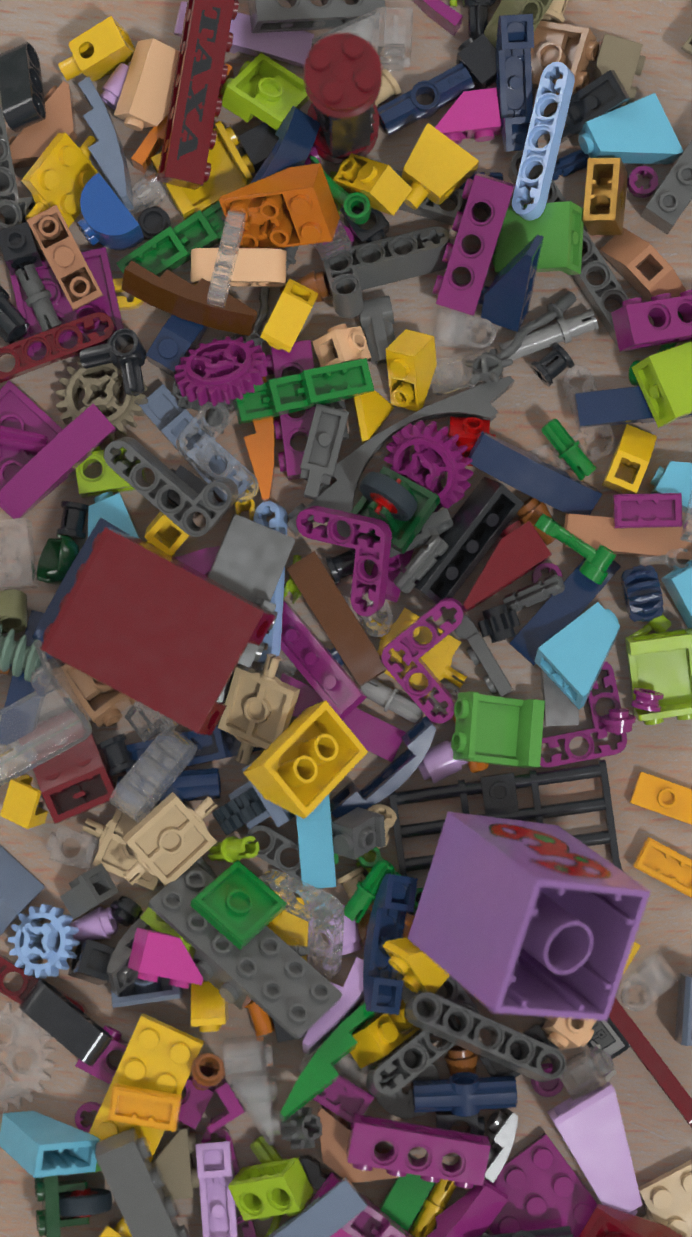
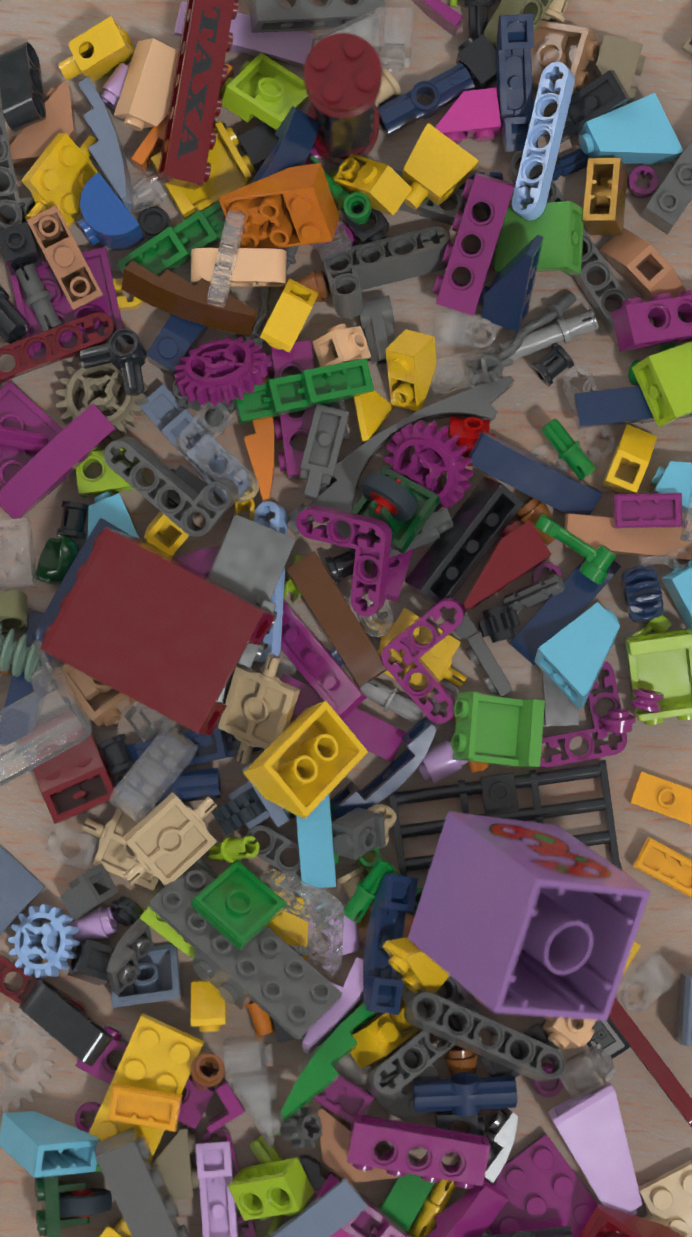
yellow panel [0,774,48,829] -> none
dark pink slope [127,927,203,989] -> none
dark grey axle [394,534,449,594] -> none

